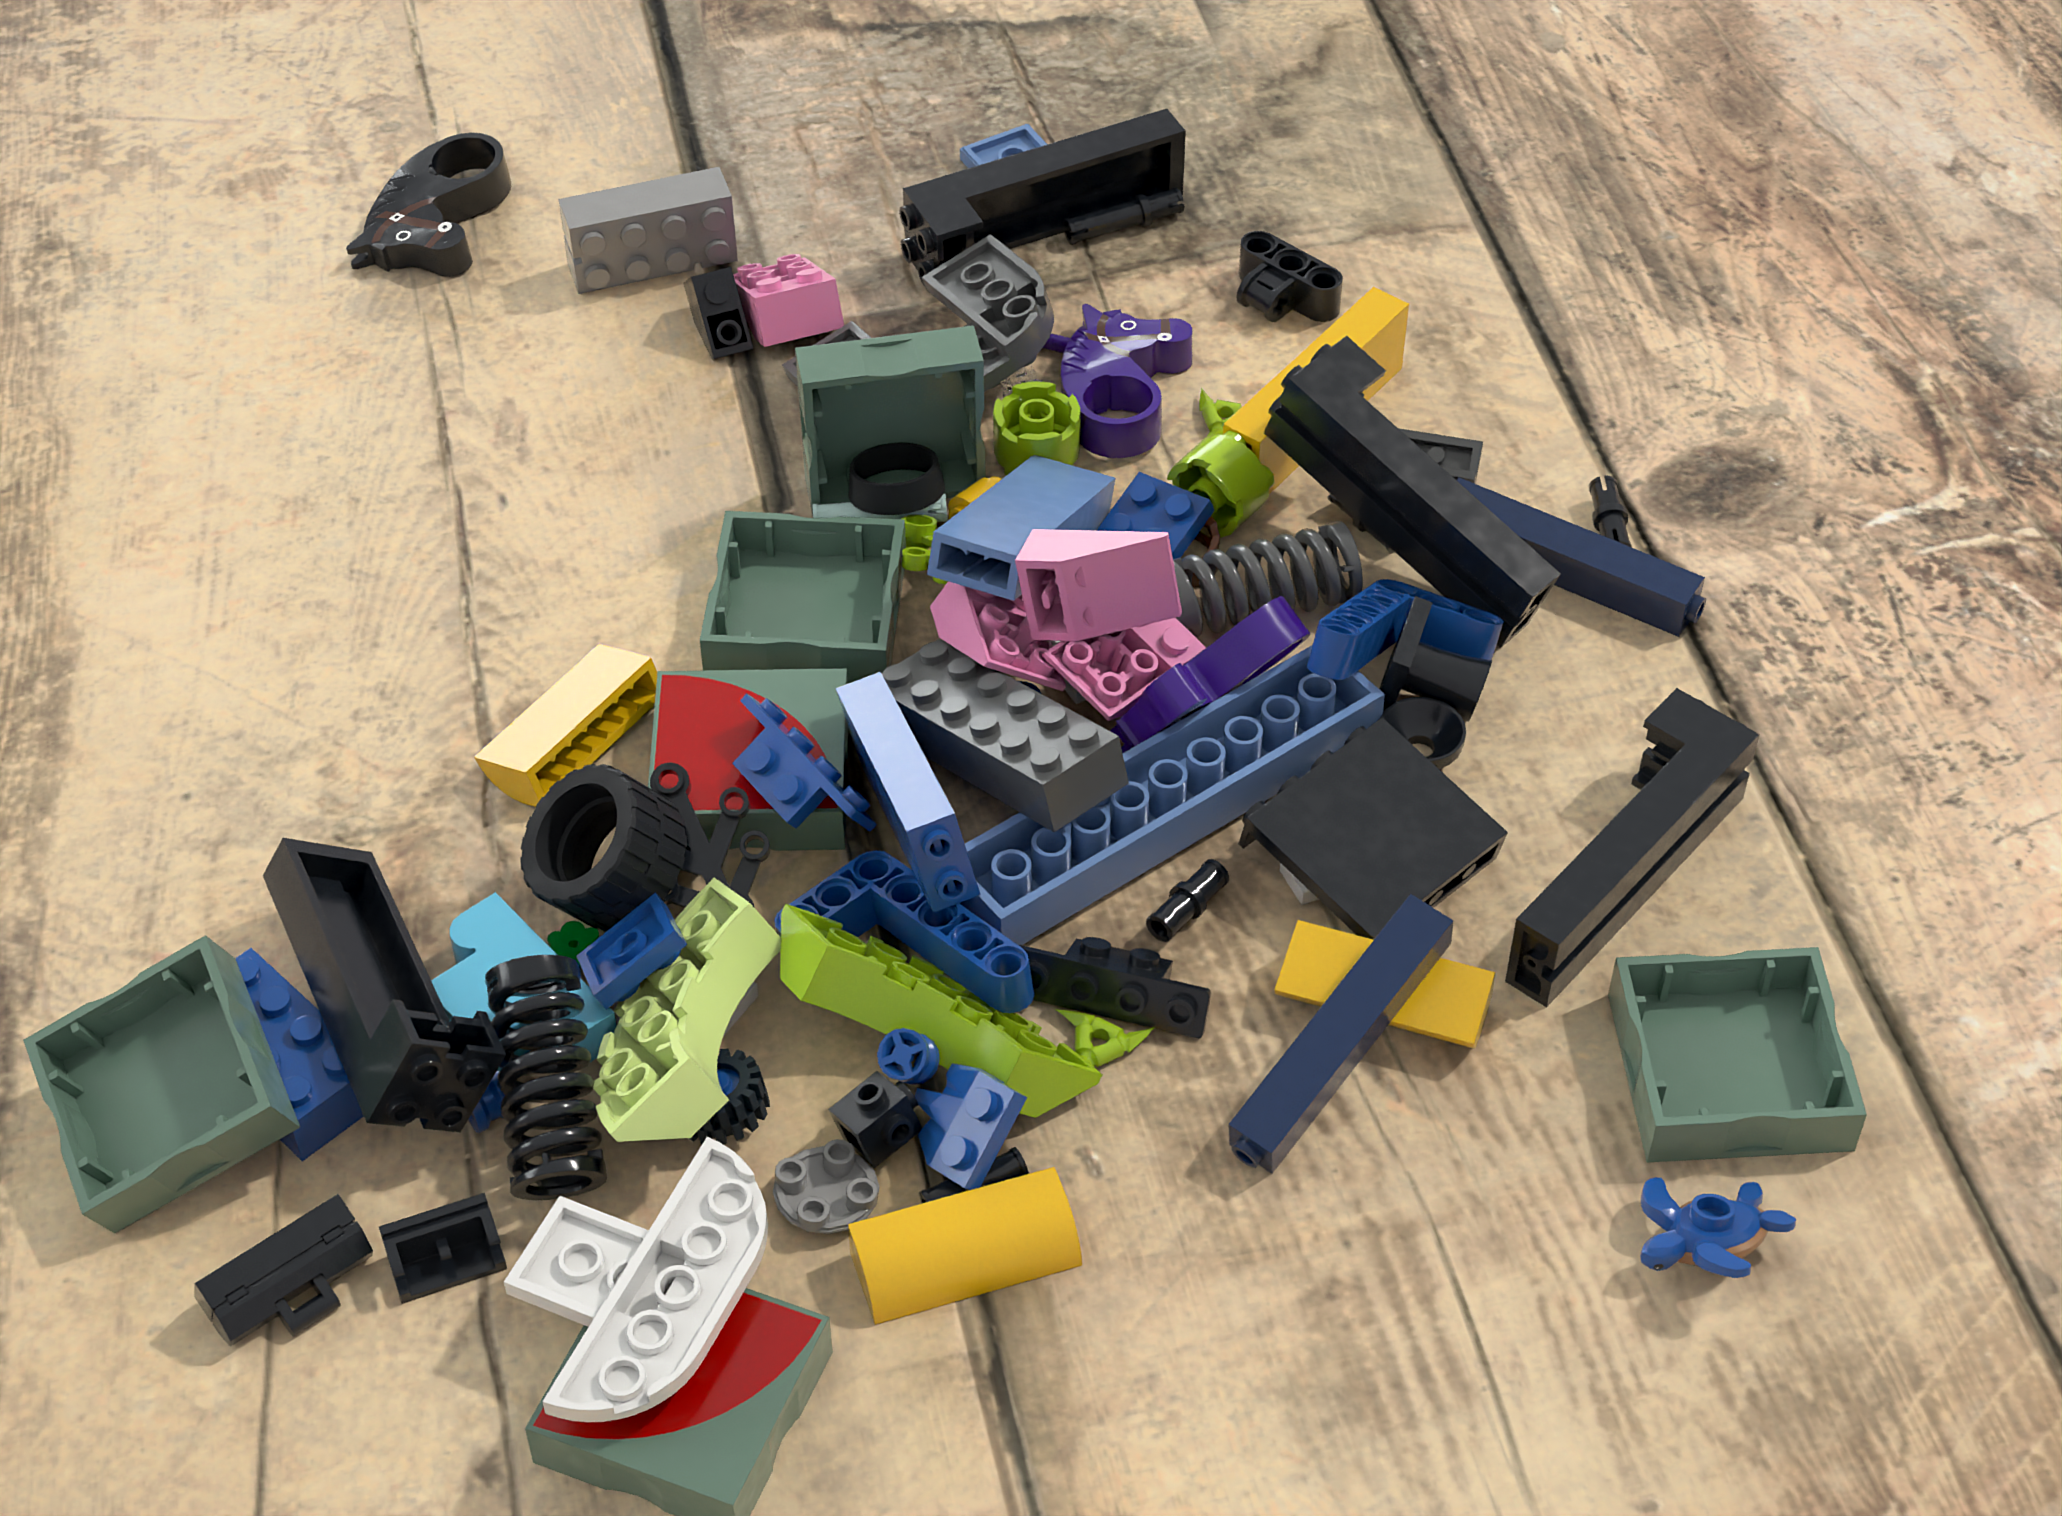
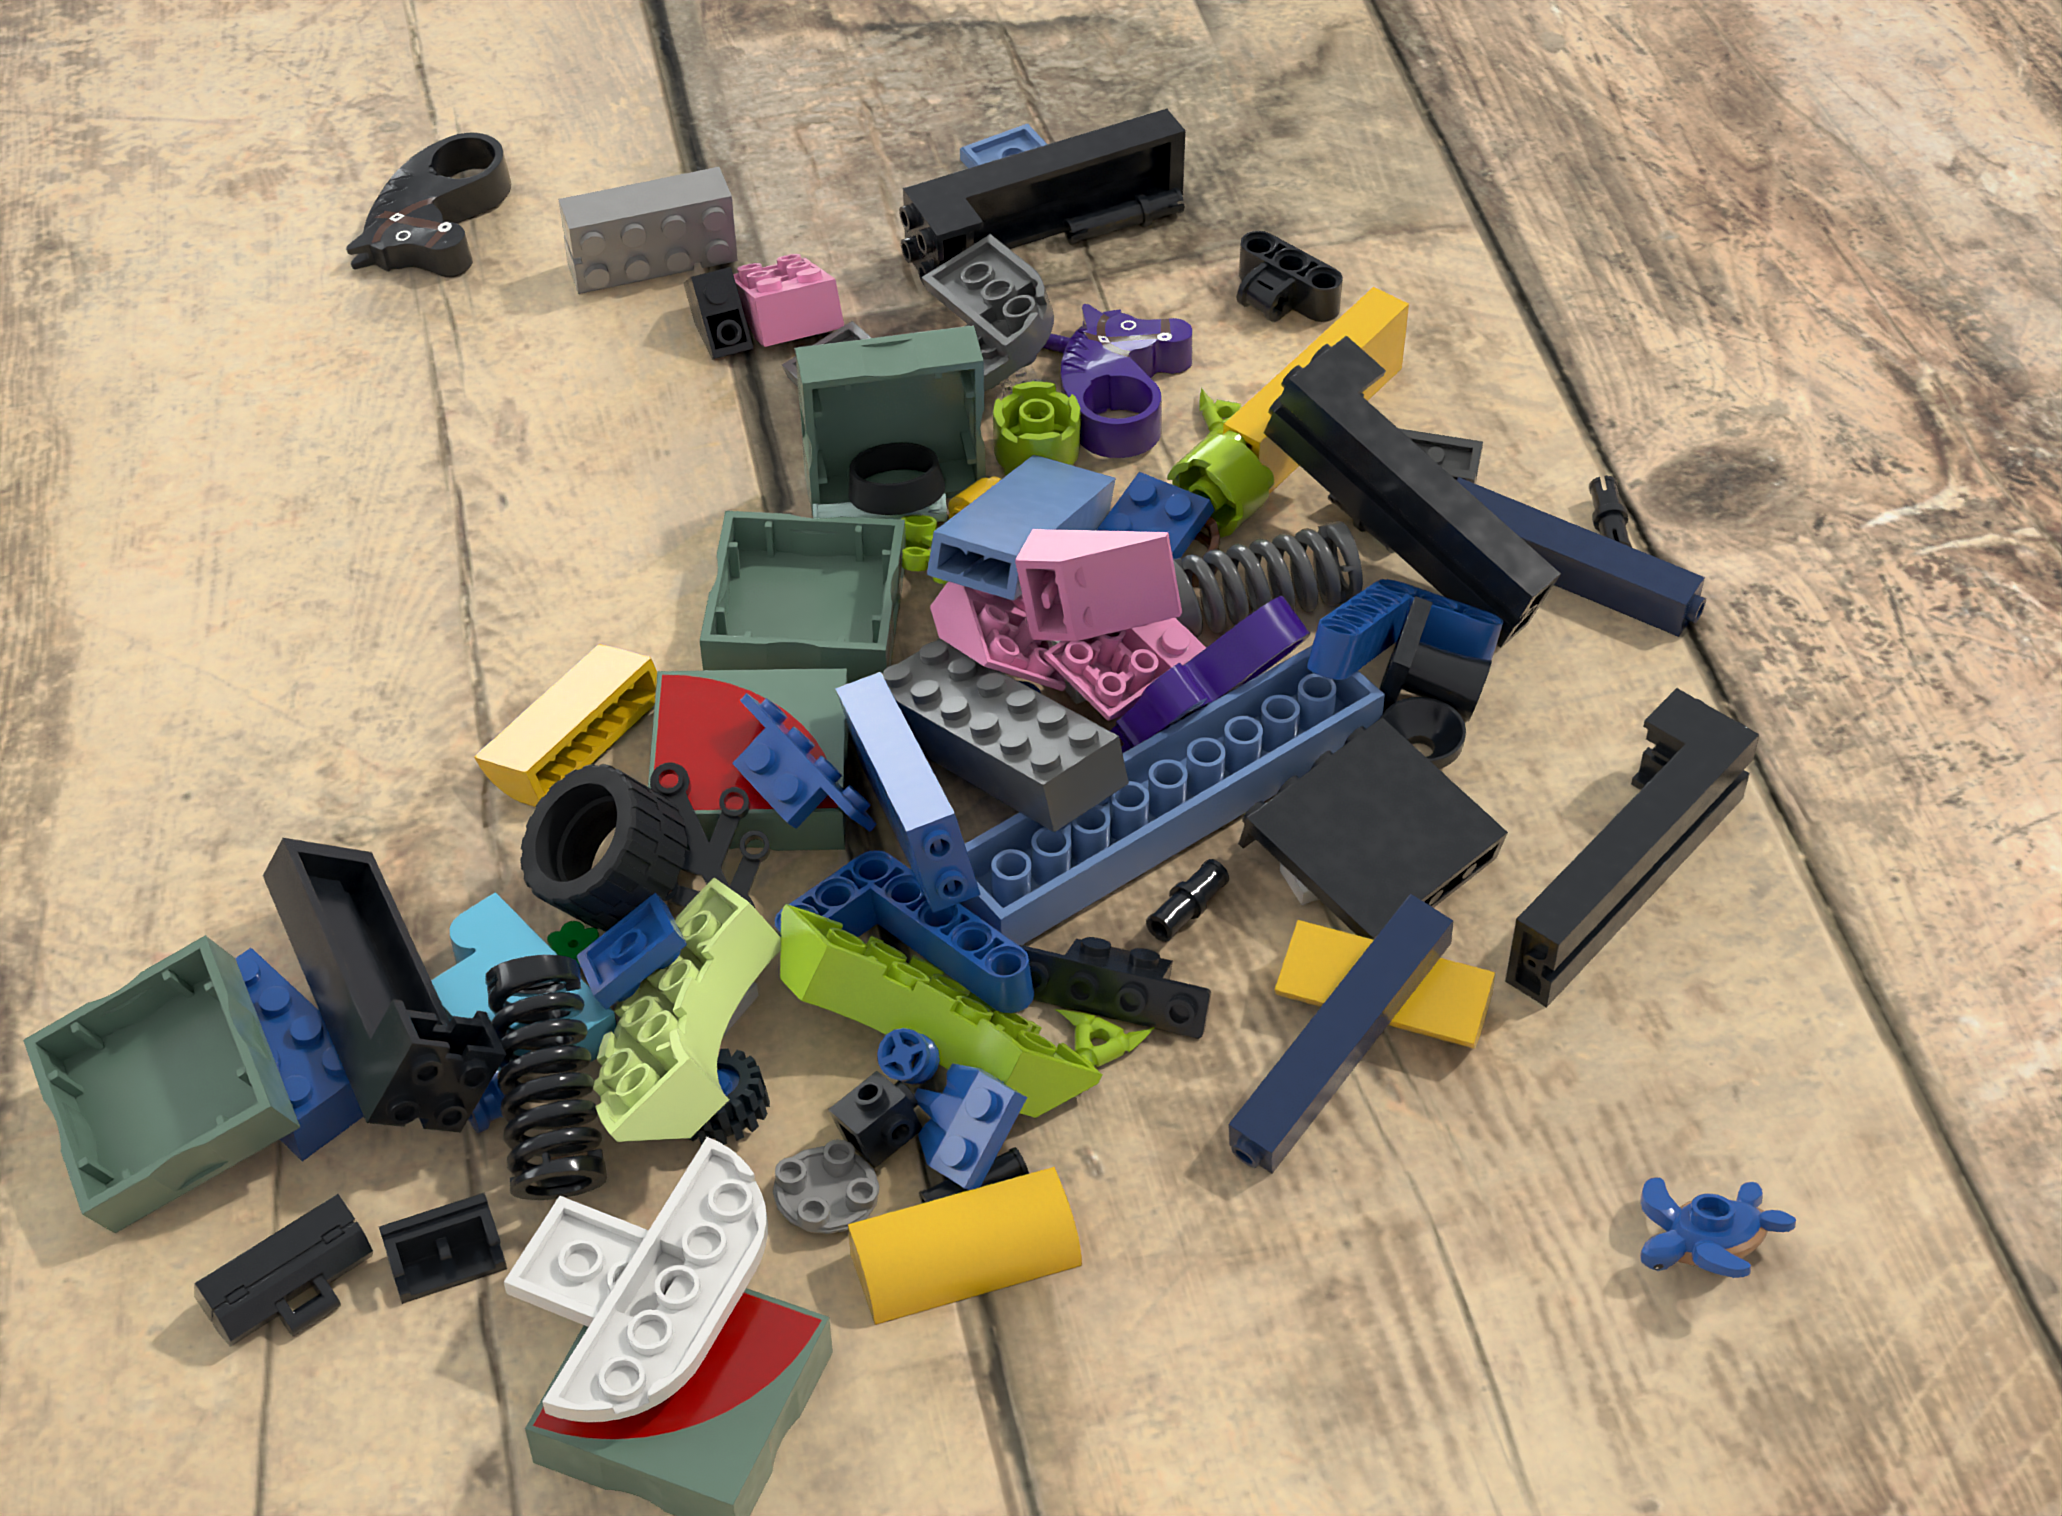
sand green tile [1608,947,1867,1163] -> none

